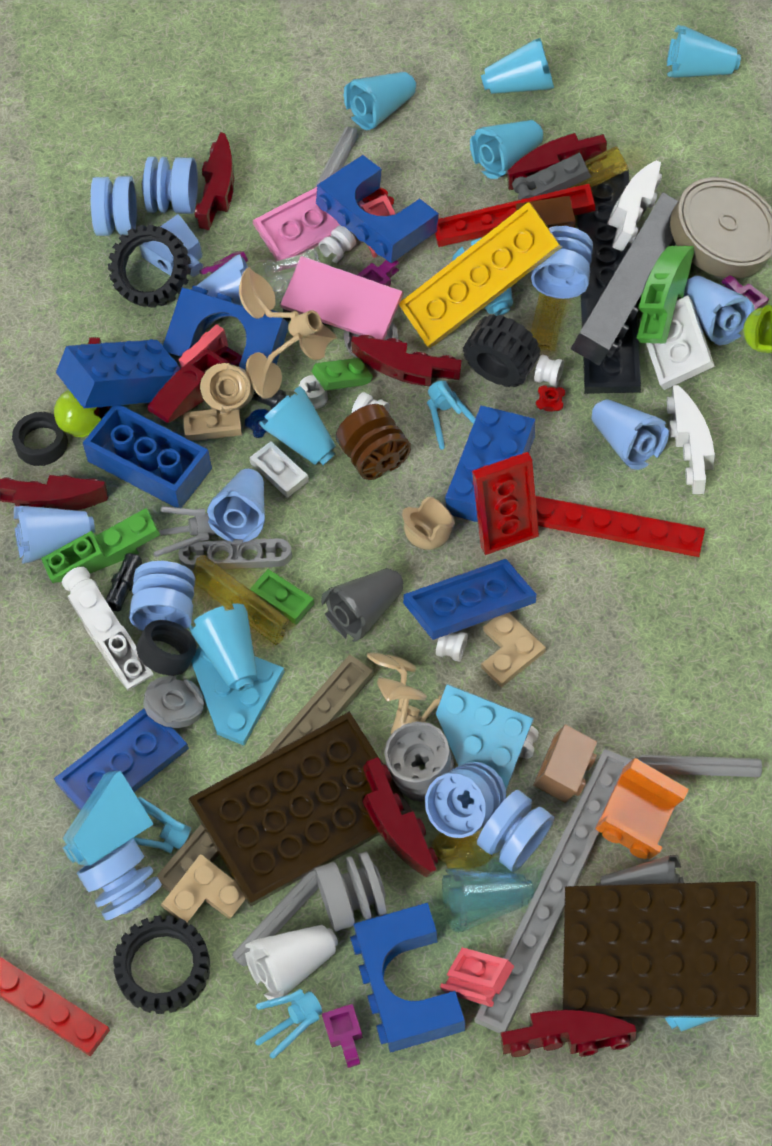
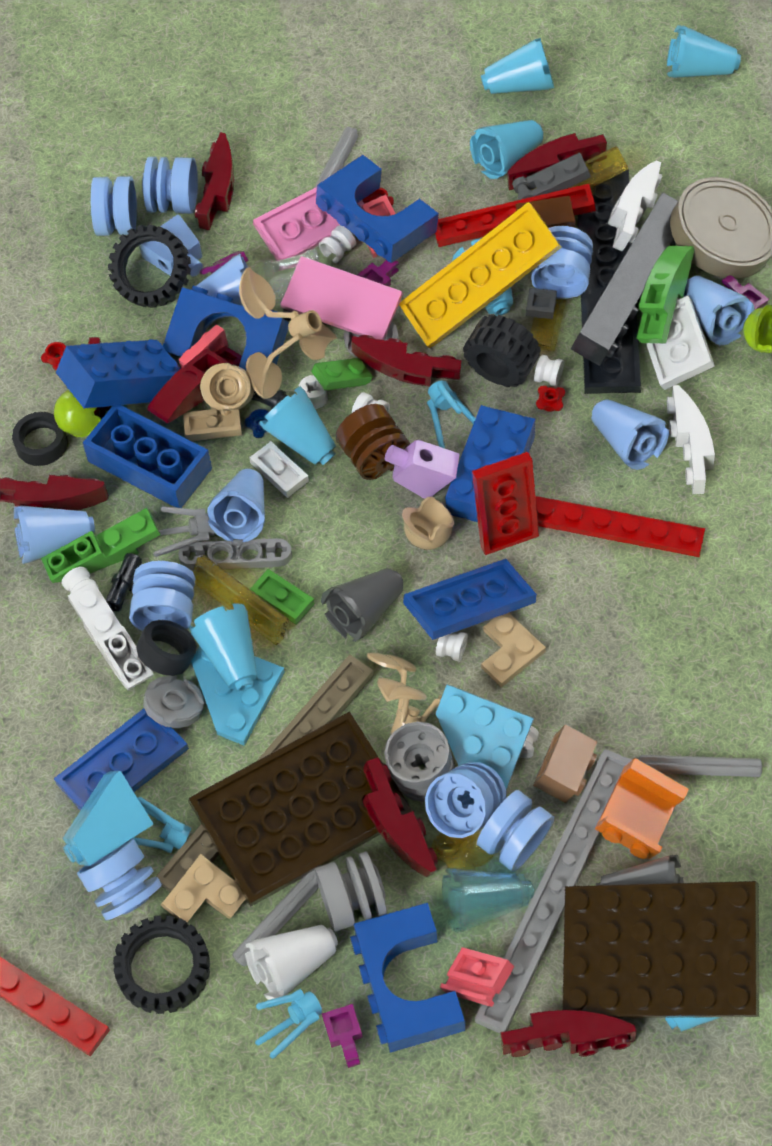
medium azure cone [343,72,416,130] -> none
none -> red plate [41,342,66,370]
none -> lavender torso [385,440,460,498]
none -> dark grey plate [526,288,557,319]

